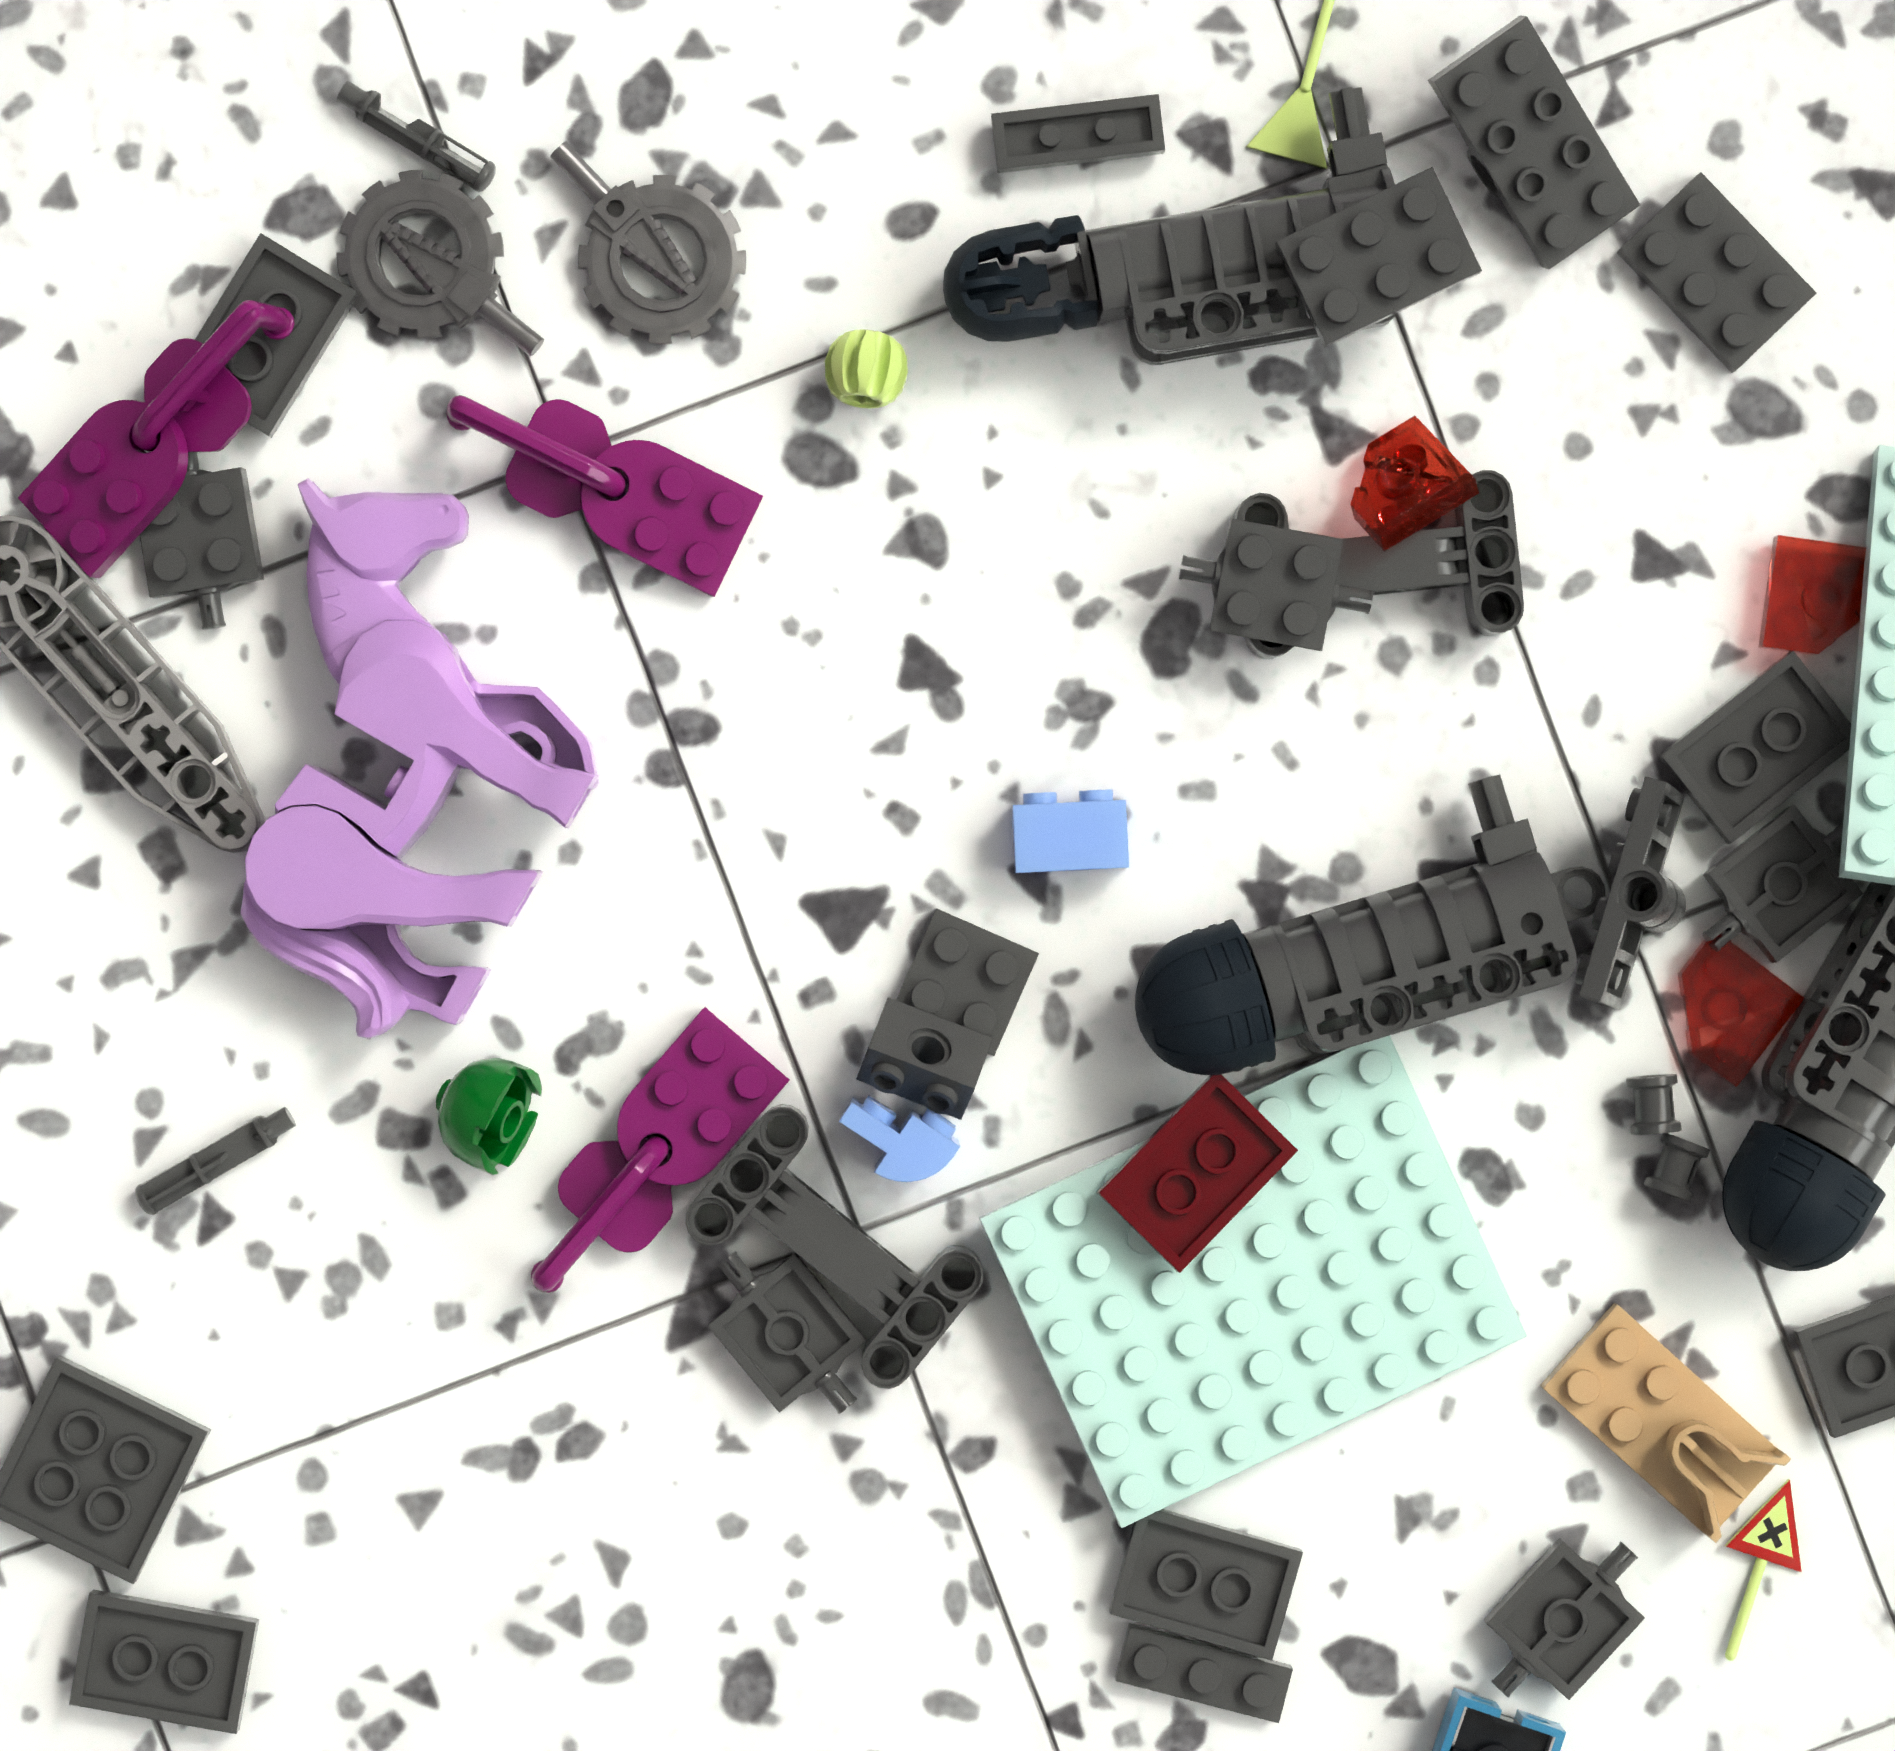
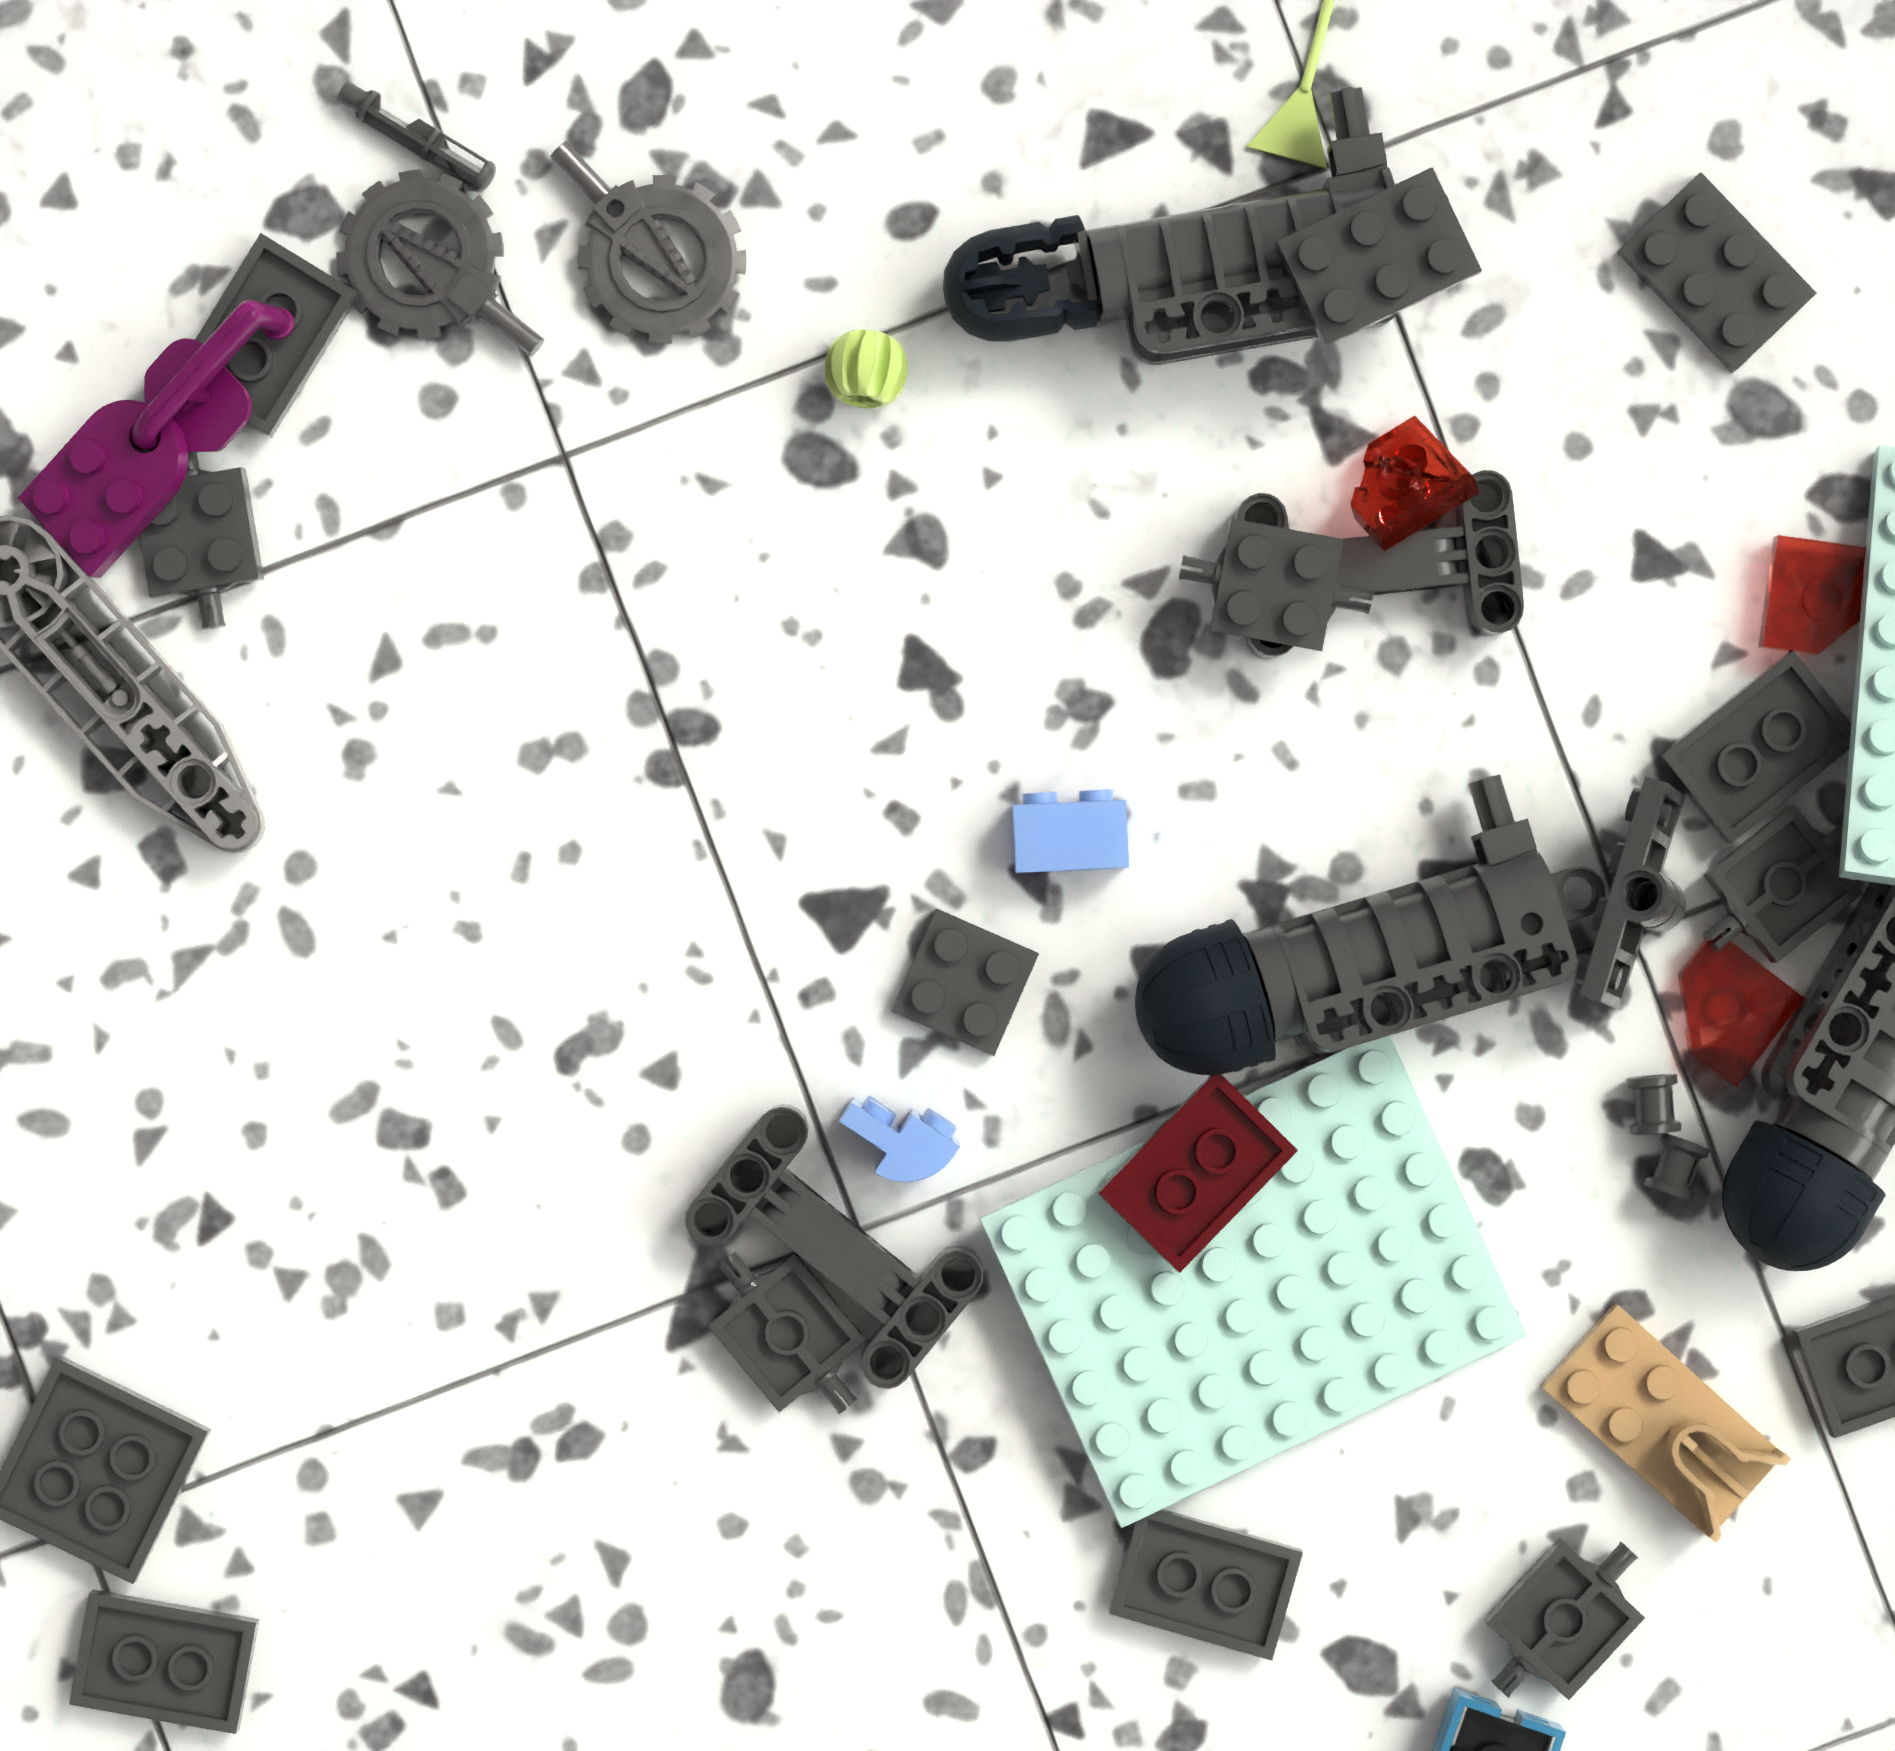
dark grey piece [135,1107,296,1215] -> none
lavender animal [241,478,600,1039] -> none
green cylinder [436,1058,542,1175] -> none
magenta plate [446,395,763,597] -> none
magenta plate [531,1007,790,1293] -> none
dark grey brick [856,997,993,1120] -> none
dark grey plate [991,94,1165,173] -> none
dark grey plate [1115,1623,1293,1723] -> none
dark grey plate [1428,15,1640,269] -> none
piece [1724,1479,1802,1661] -> none

